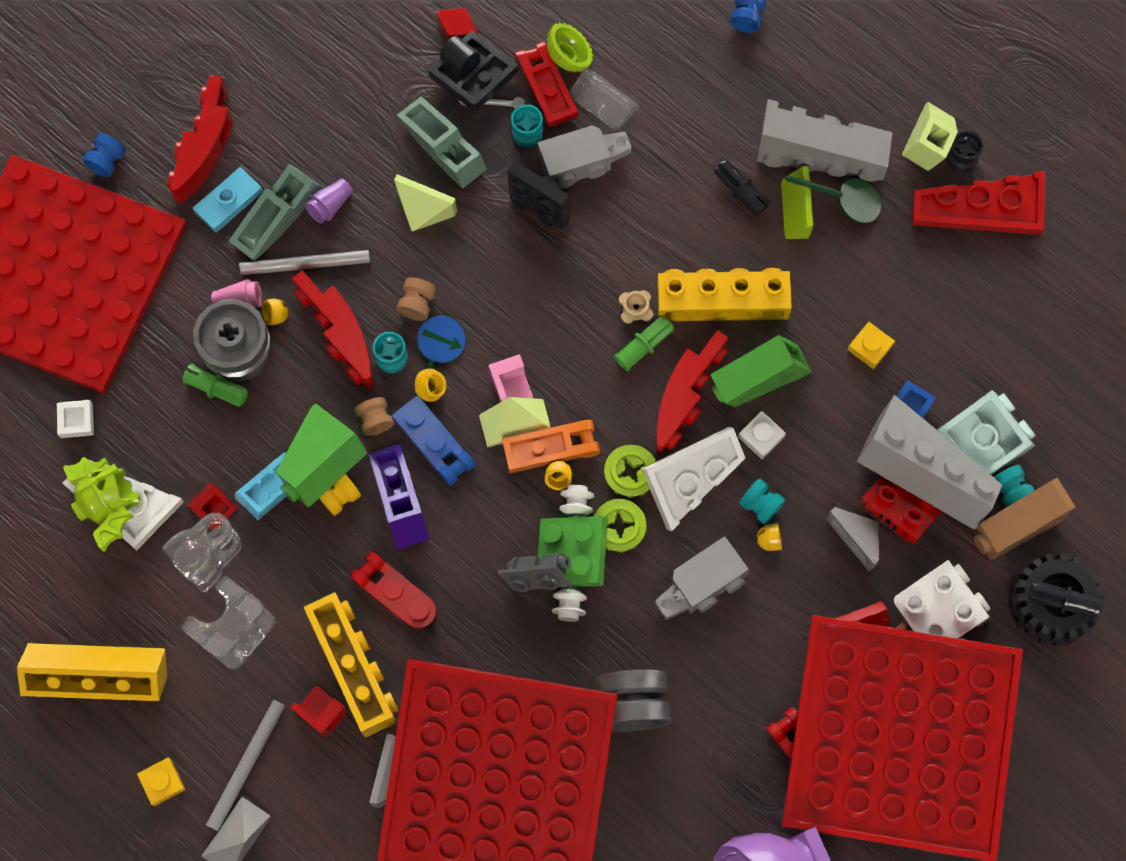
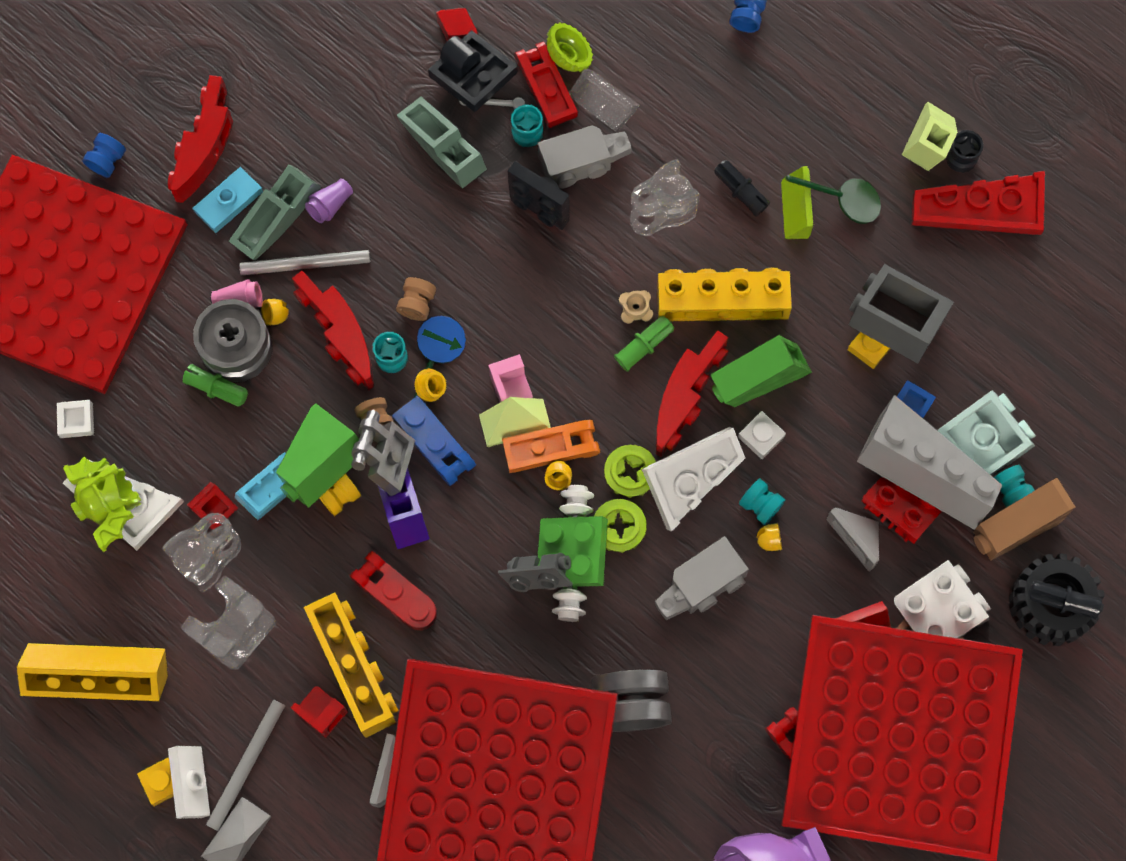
yellowish green slope [394,174,457,231] -> none
light grey wedge [757,99,893,182] -> none
none -> white plate [168,746,210,819]
none -> flat silver plate [351,410,415,496]
none -> clear piece [630,159,700,236]
none -> dark grey window [848,264,954,364]

